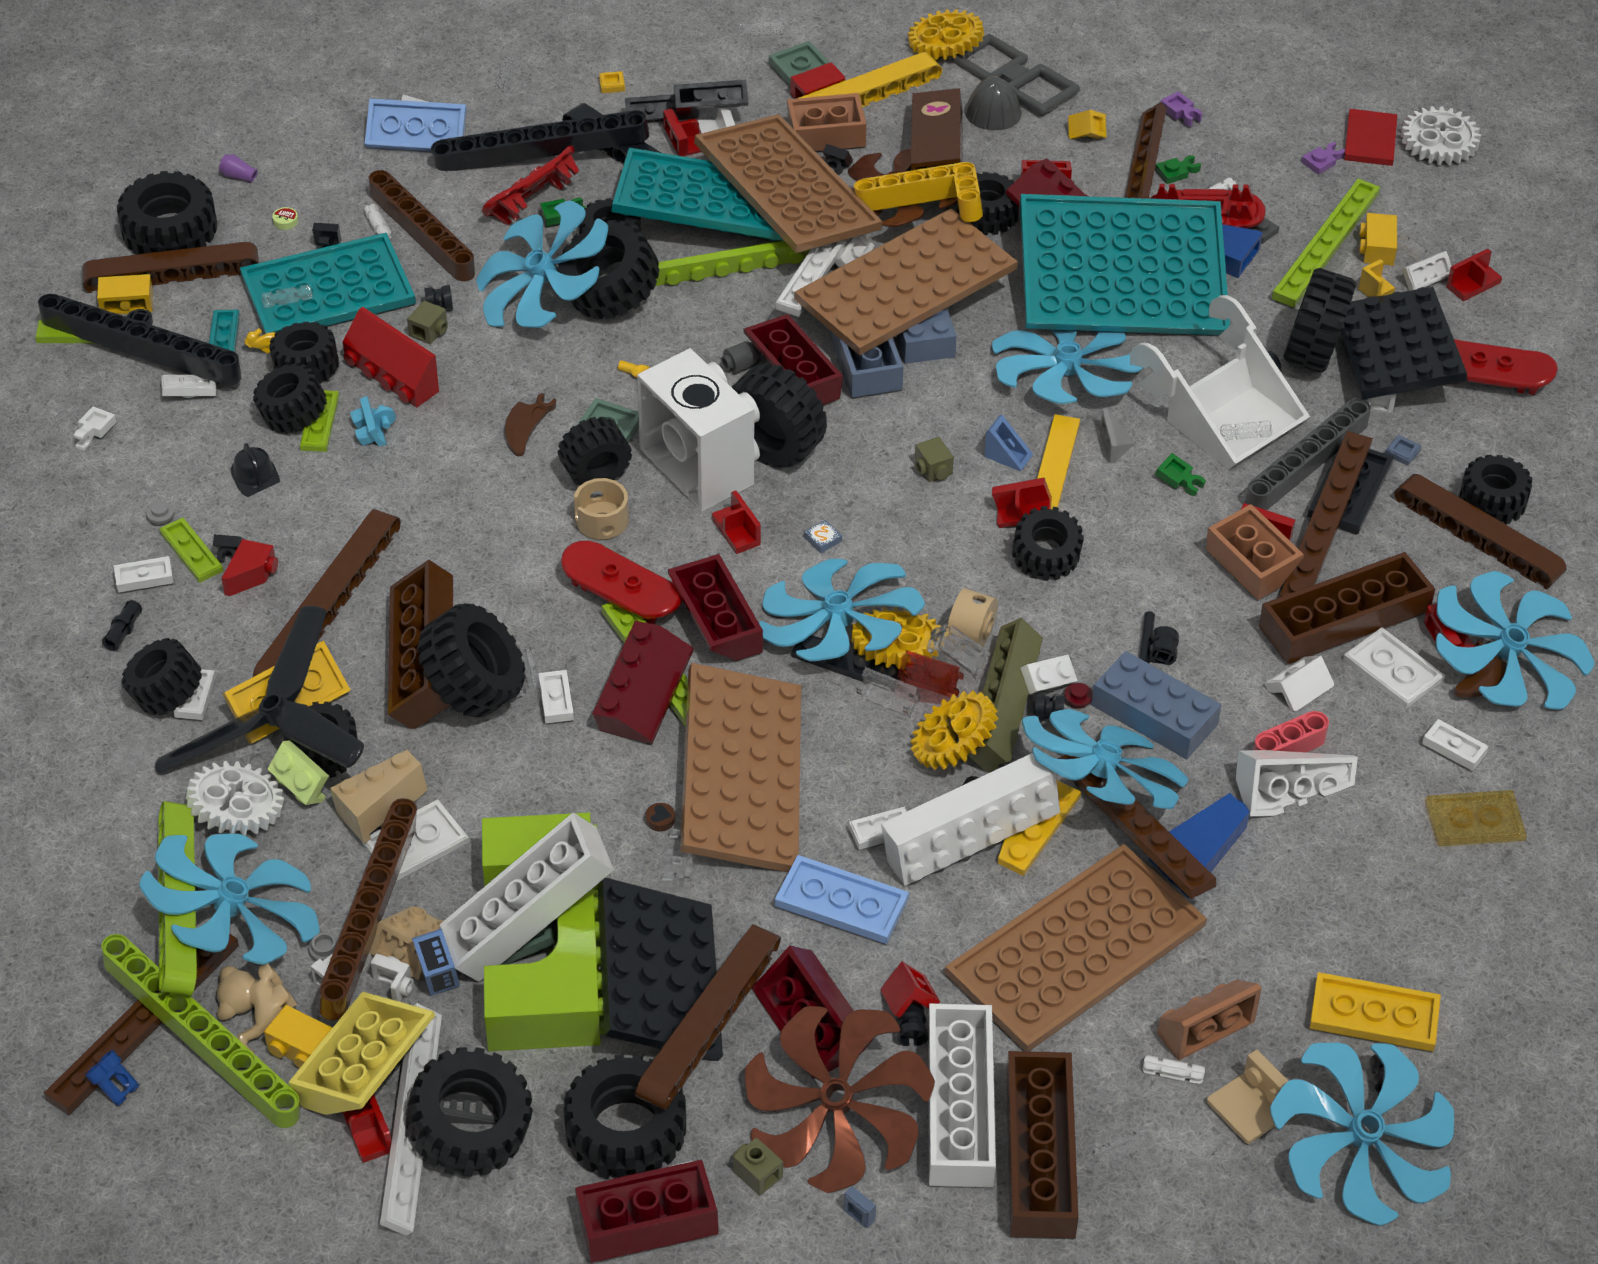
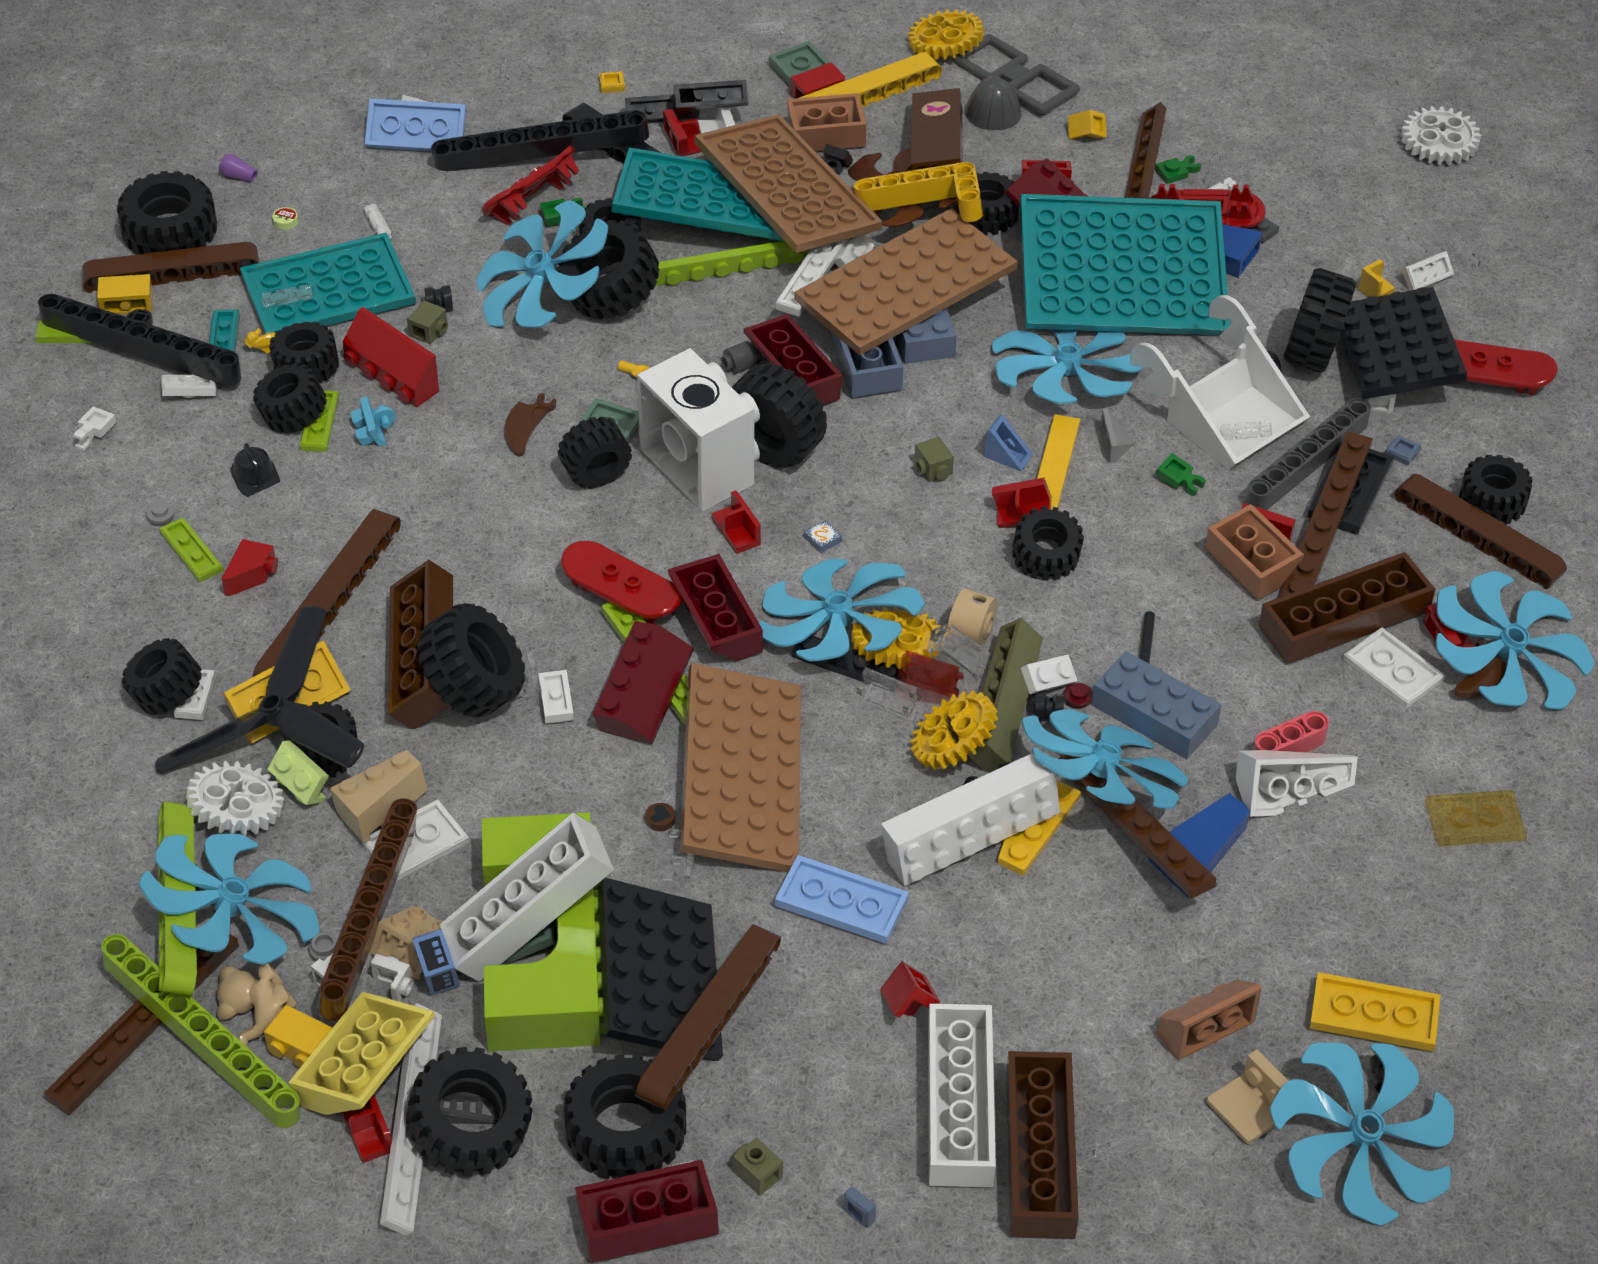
blue piece [85,1050,140,1106] -> none
black pin [102,600,143,651] -> none
white plate [114,556,174,593] -> none
black tile [213,534,244,562] -> none
black tile [312,223,342,248] -> none
reddish brown beam [369,170,475,282] -> none
tan piece [574,478,629,540] -> none
copper piece [745,1006,935,1193] -> none
dark red slope [752,945,874,1079] -> none
white plate [849,807,907,850] -> none
black wheel [896,1004,928,1046] -> none
medium nougat plate [945,844,1207,1051] -> none
white axle [1143,1055,1205,1084] -> none
black wheel [1149,626,1179,665] -> none
medium lavender plate [1160,91,1202,127] -> none
white panel [1264,655,1334,711] -> none
lime plate [1272,179,1380,308] -> none
medium lavender plate [1301,142,1345,175] -> none
red tile [1344,109,1398,166] -> none
yellow brick [1359,213,1397,266] -> none
white plate [1422,719,1489,771] -> none
red panel [1446,248,1502,302] -> none

